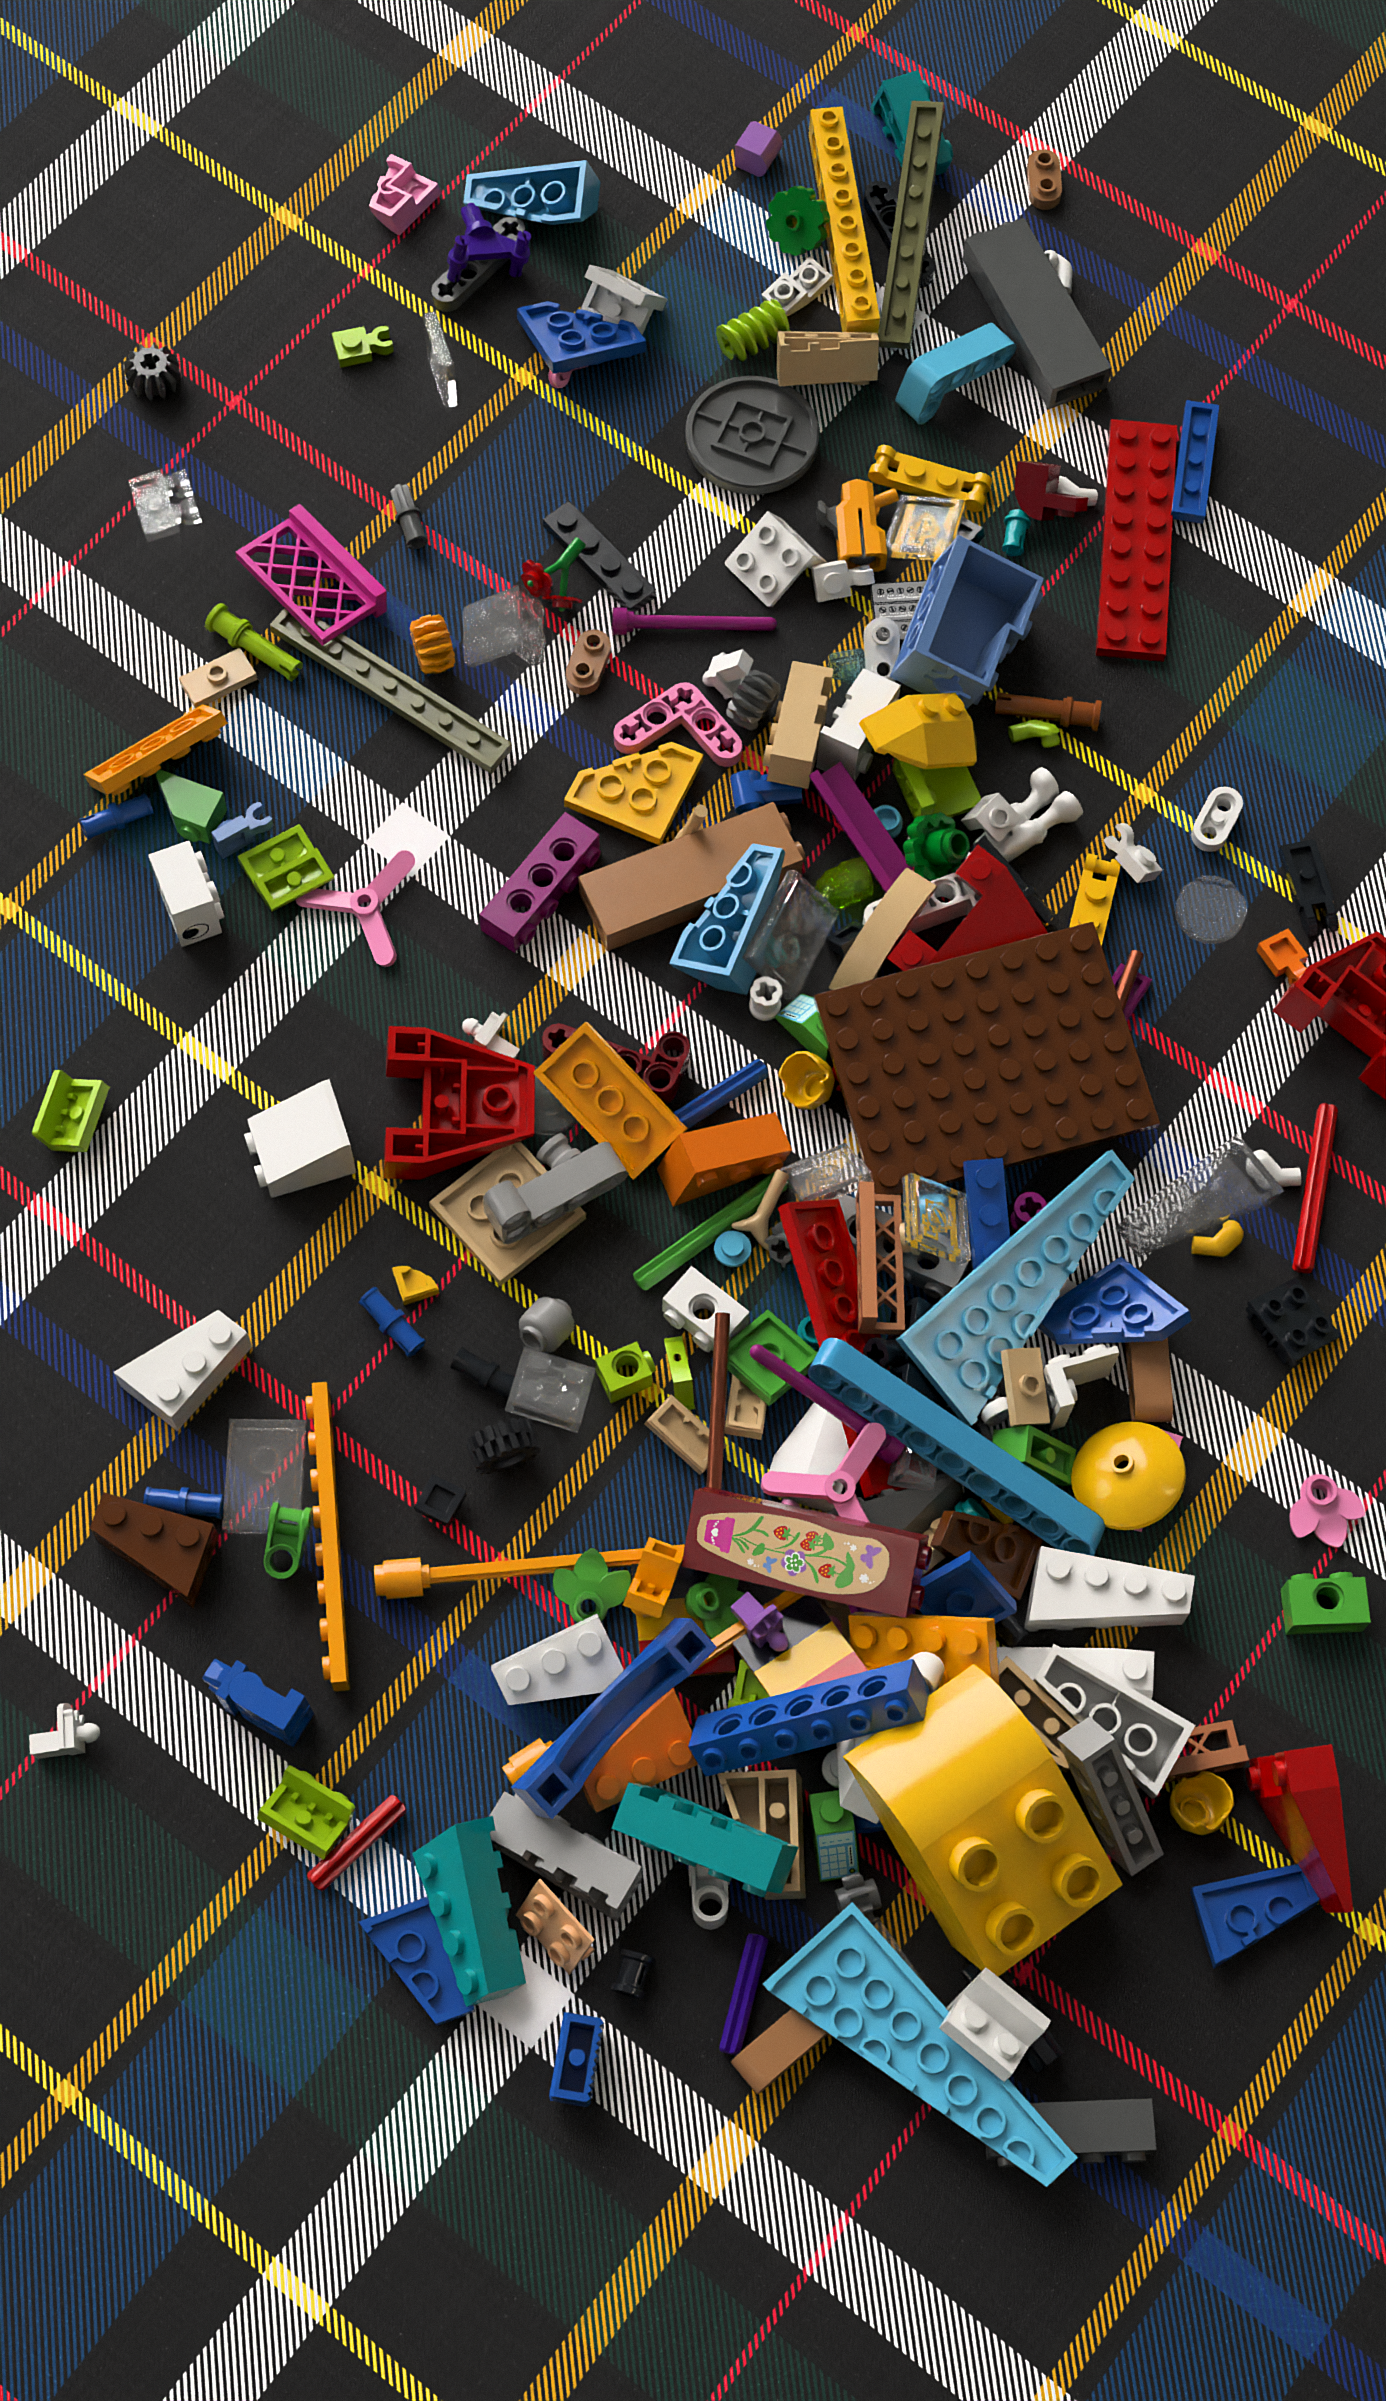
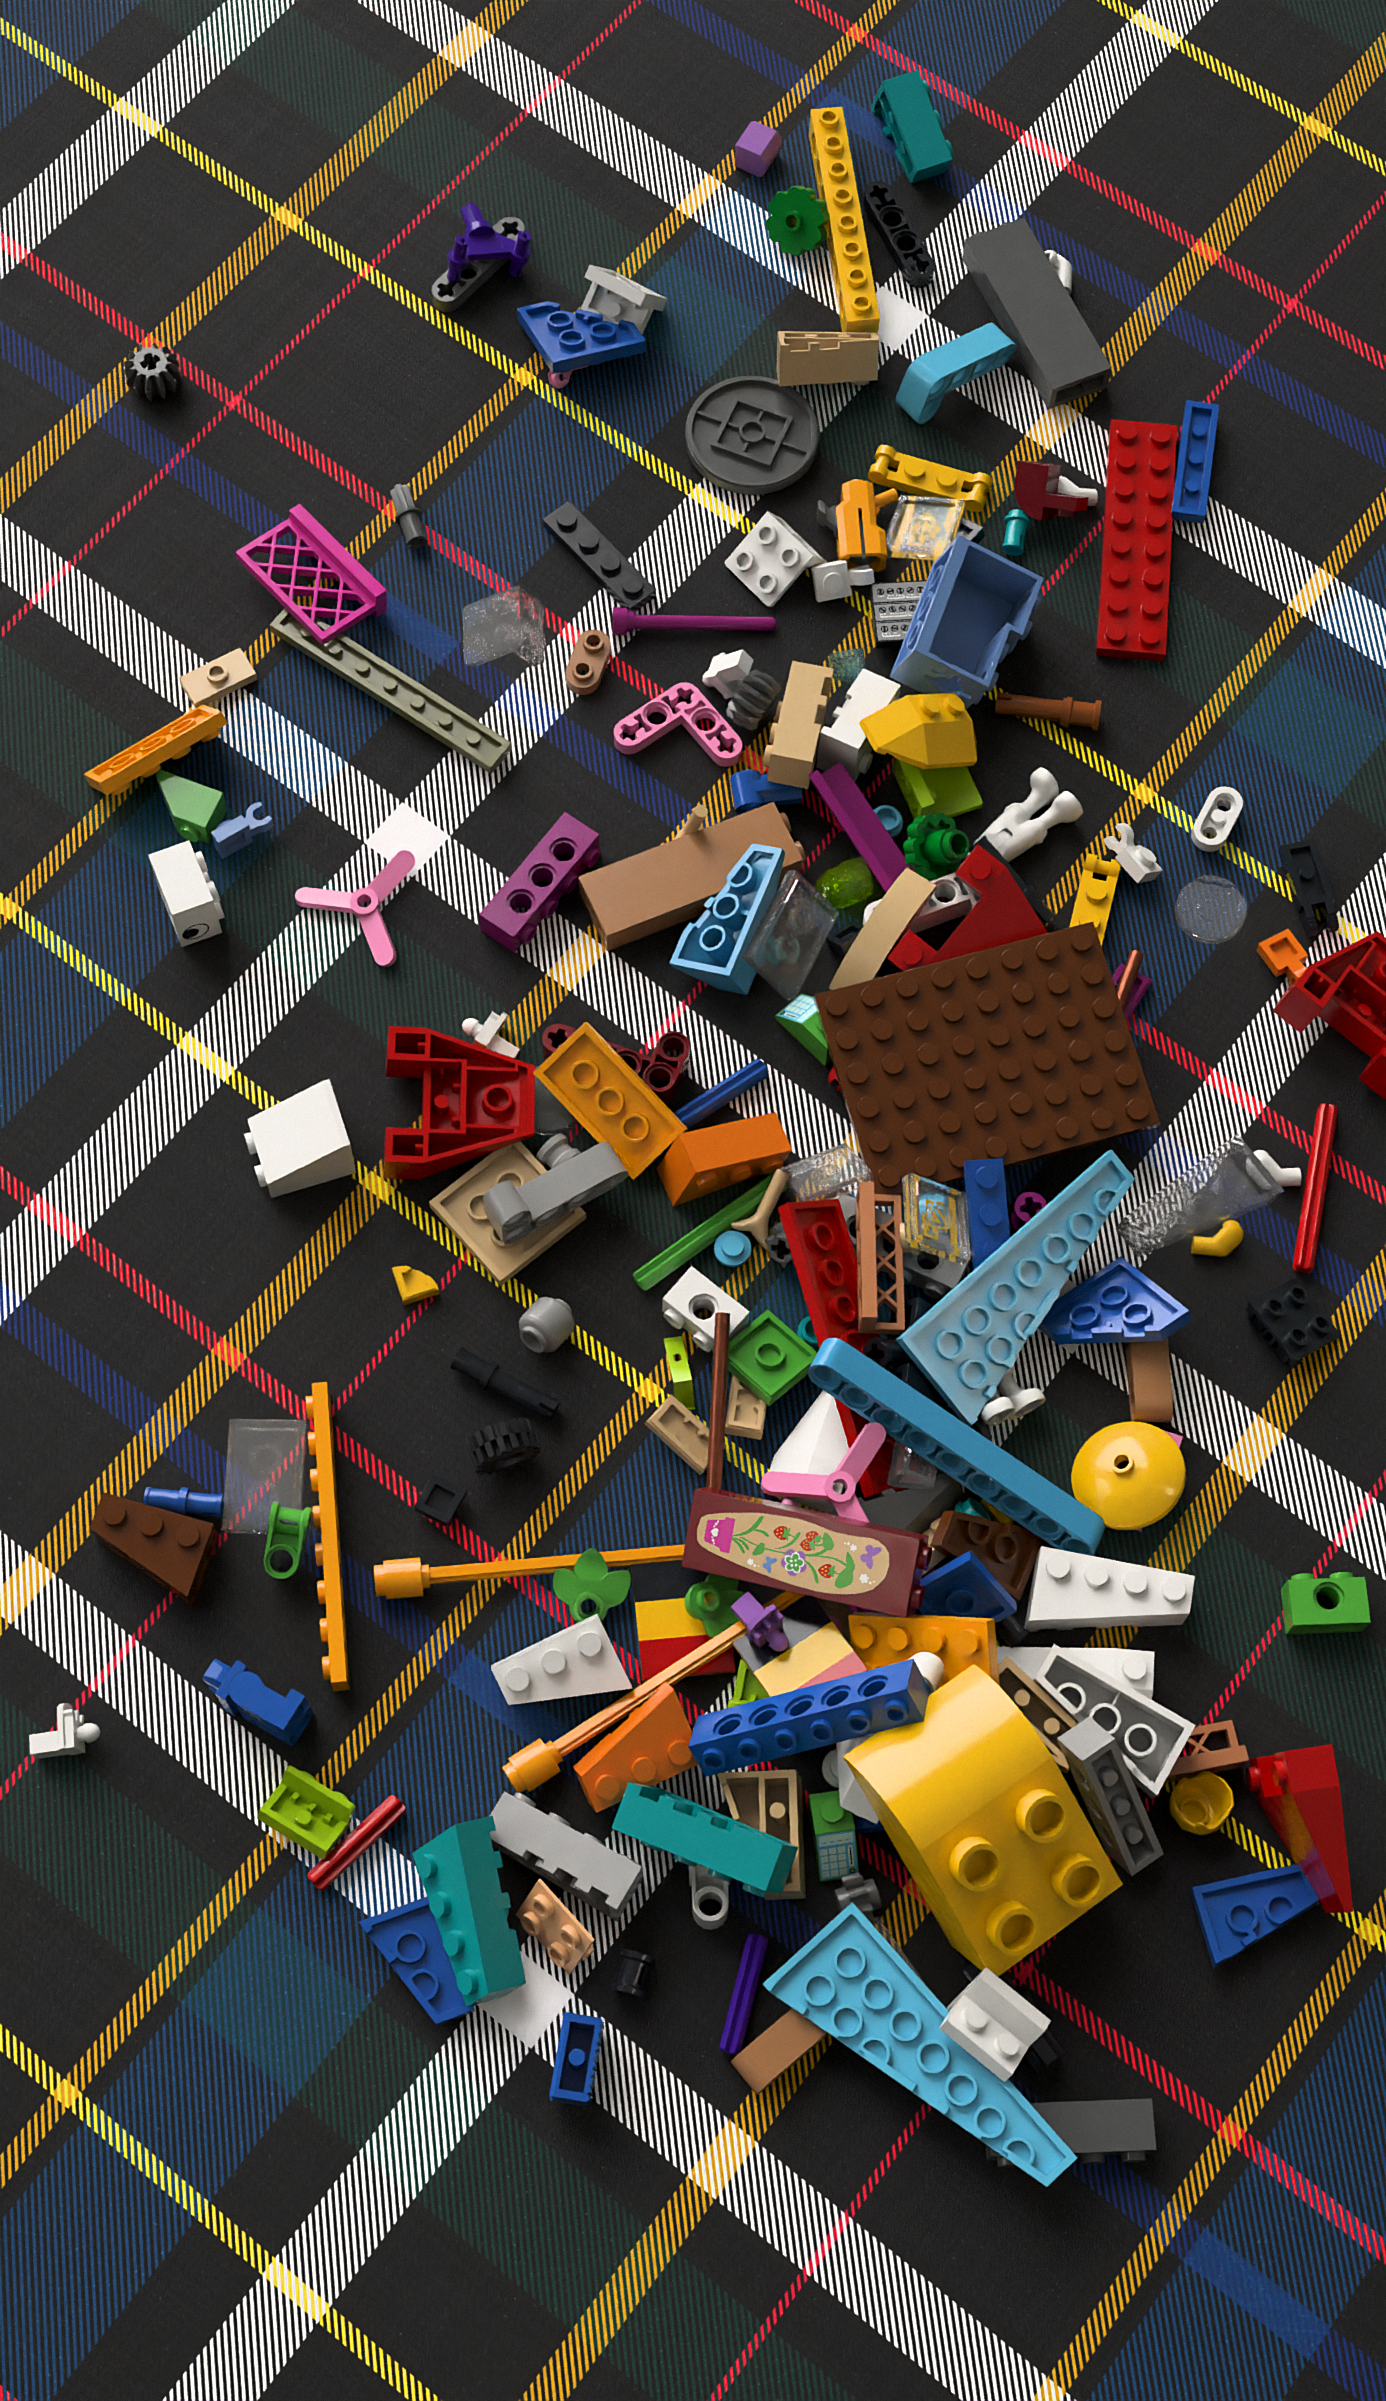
lime bracket [32,1070,110,1152] -> none
blue pin [79,793,154,840] -> none
white wedge [114,1310,252,1431] -> none
clear plate [128,469,202,542] -> none
lime pin [205,603,303,681] -> none
lime slope [237,824,334,912] -> none
lime plate [332,326,394,368] -> none
blue pin [358,1287,426,1357] -> none
bright pink slope [369,154,442,236] -> none
light orange gear [410,614,455,674] -> none
clear tile [423,311,457,408] -> none
dark azure wedge [463,160,601,225] -> none
clear plate [505,1346,596,1433] -> none
blue arch [511,1618,717,1819] -> none
plant [521,537,586,612] -> none
yellow plate [564,742,704,845] -> none
lime brick [595,1341,656,1403] -> none
light orange brick [623,1537,684,1619] -> none
lime piece [716,299,791,362] -> none
white bush [749,976,783,1021] -> none
magenta piece [750,1344,905,1464] -> none
white slope [762,256,834,316] -> none
yellow hair [778,1051,835,1110] -> none
white plate [864,617,900,682] -> none
olive plate [878,101,945,349] -> none
white bracket [961,793,1021,842] -> none
bright green slope [992,1425,1076,1486] -> none
tan plate [1000,1347,1050,1427] -> none
lime arm [1008,719,1060,748] -> none
medium nougat plate [1027,149,1062,210] -> none
white bracket [1043,1344,1120,1430] -> none
bright pink plate [1289,1474,1365,1548] -> none

